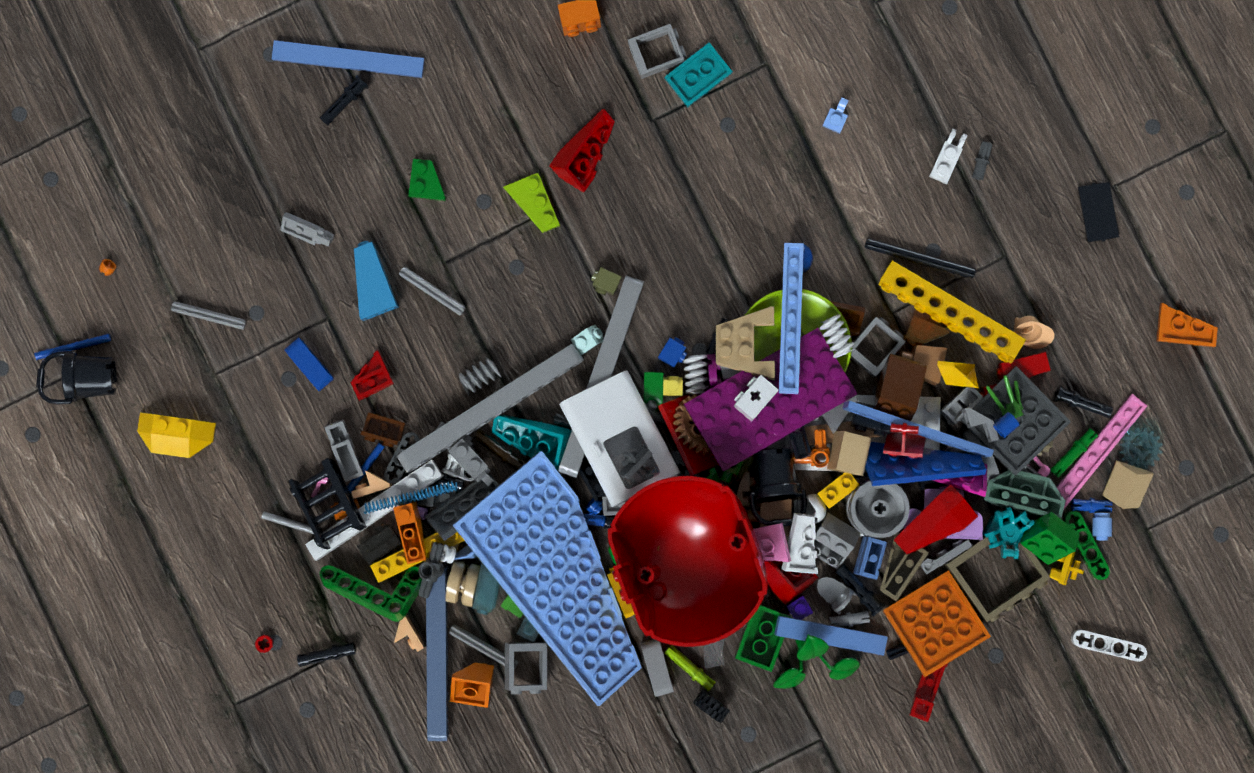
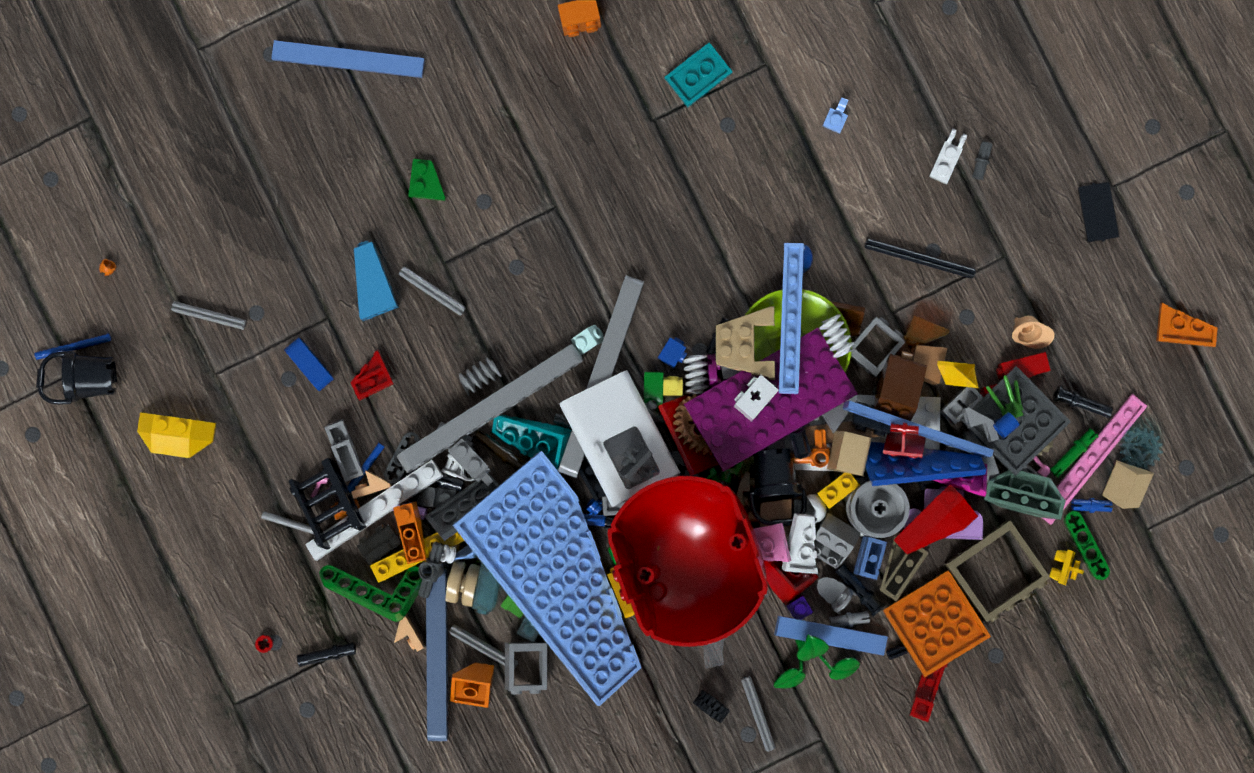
light grey hinge [280,212,334,247] -> none
black pin [319,76,369,126] -> none
reddish brown bracket [360,412,406,448] -> none
dark azure piece [363,481,457,514] -> none
lime wing [503,173,560,233] -> none
red wedge [549,109,615,192] -> none
olive brick [591,267,622,296] -> none
light grey window [628,24,686,79] -> none
light grey beam [640,639,674,697] -> none
lime pin [664,645,716,691] -> none
green brick [734,605,792,672] -> none
yellow brick [878,260,1026,363] -> none
light grey hinge [921,539,972,574] -> none
teal piece [983,507,1035,559] -> none
green brick [1020,512,1079,565] -> none
white beam [1071,629,1147,662] -> none
light blue brick [1092,513,1112,541] -> none
none -> light grey axle [741,676,775,751]

